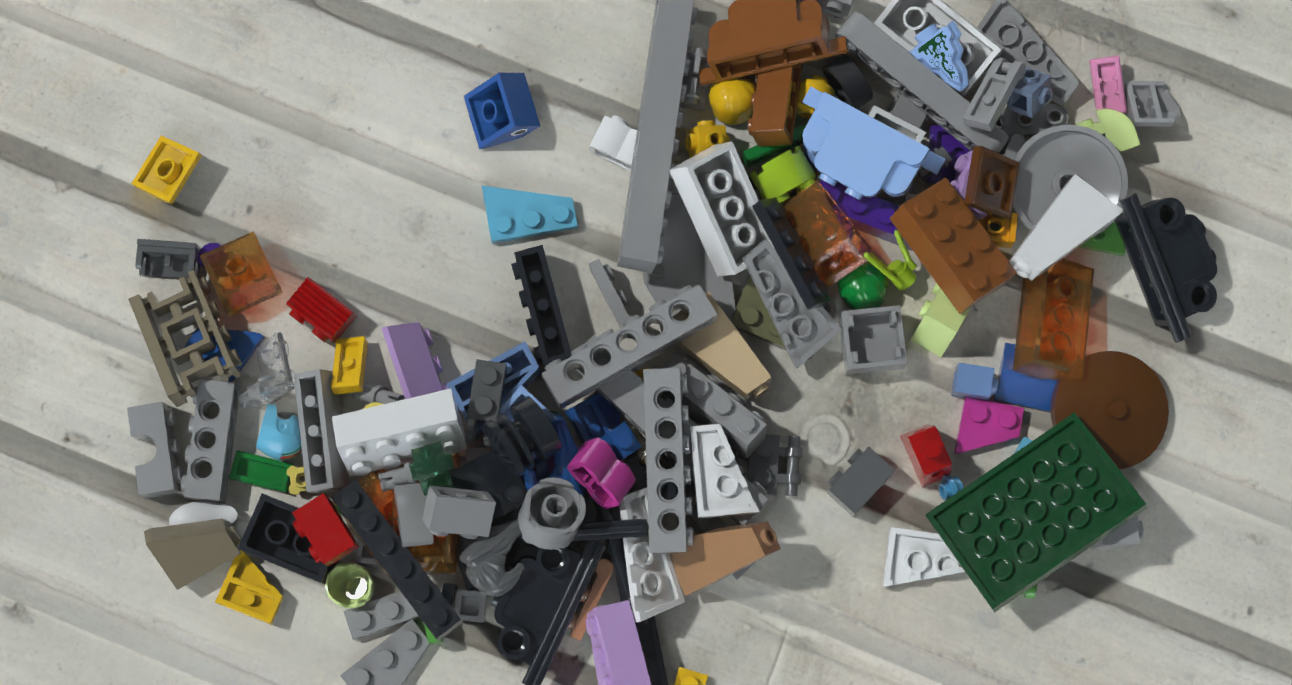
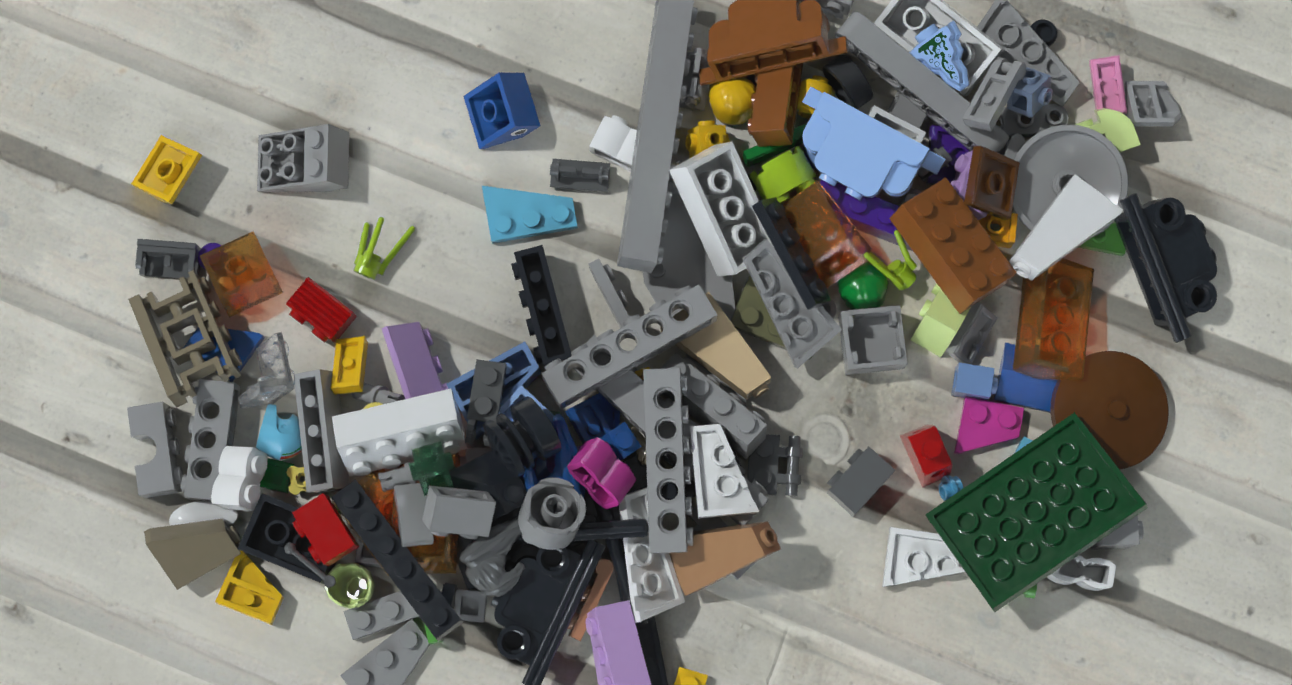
none -> white brick [211,446,267,511]
none -> light grey slope [257,124,349,192]
none -> dark grey hinge [284,542,336,588]
none -> lime plant [353,217,415,280]
none -> dark grey hinge [550,159,610,192]
none -> light grey plate [946,302,997,364]
none -> black plate [1031,19,1057,47]
none -> white brick [1047,555,1116,591]

